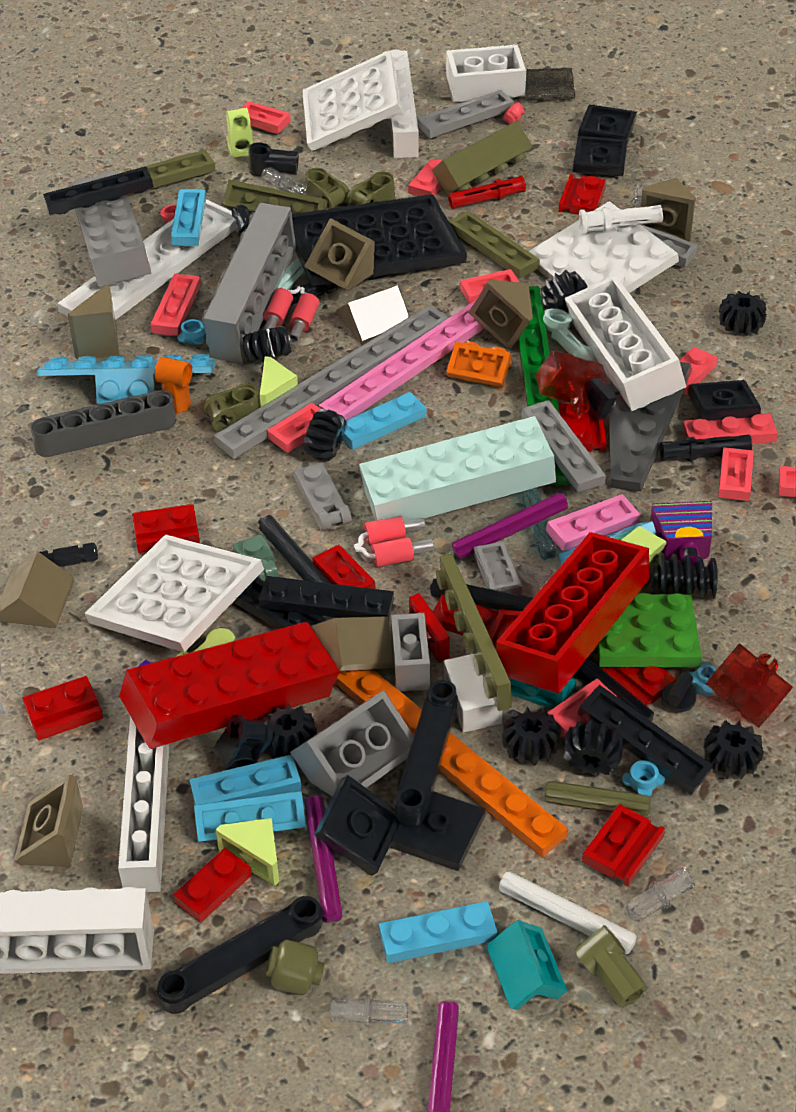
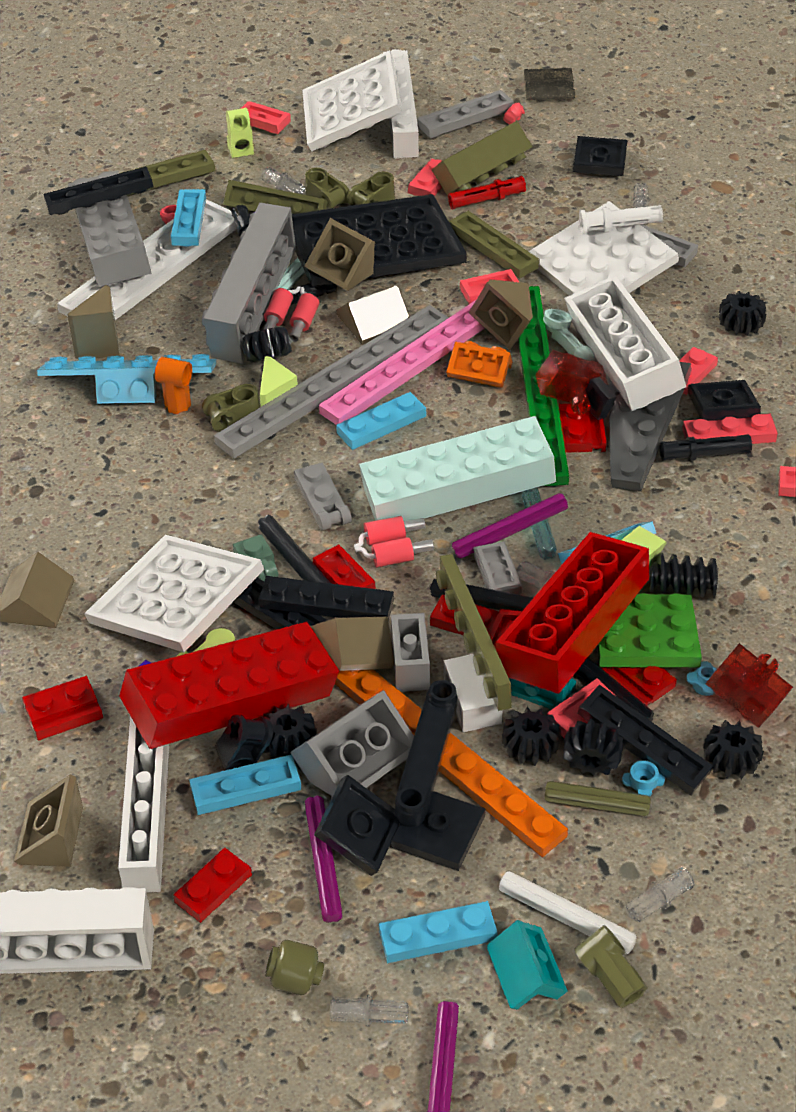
dark grey beam [31,390,176,457] -> none
black axle [39,542,98,567] -> none
red plate [132,504,200,553] -> none
coral plate [150,274,201,336] -> none
black piece [157,896,323,1014] -> none
medium azure plate [177,319,206,345] -> none
medium azure plate [194,791,306,842] -> none
yellowish green slope [216,818,279,886] -> none
black piece [249,142,299,177] -> none
coral plate [267,403,320,453] -> none
black gear [304,409,346,461] -> none
red plate [409,593,450,663] -> none
white brick [446,45,526,103] -> none
light grey plate [522,400,606,493] -> none
black gear [541,269,588,313] -> none
bright pink plate [545,494,641,551] -> none
red plate [559,174,606,215] -> none
black plate [578,104,637,143] -> none
red plate [582,804,665,887] -> none
dark tan slope [641,178,696,242] -> none
magenta torso [650,501,712,565] -> none
black plate [662,672,696,712] -> none
coral plate [718,447,754,501] -> none

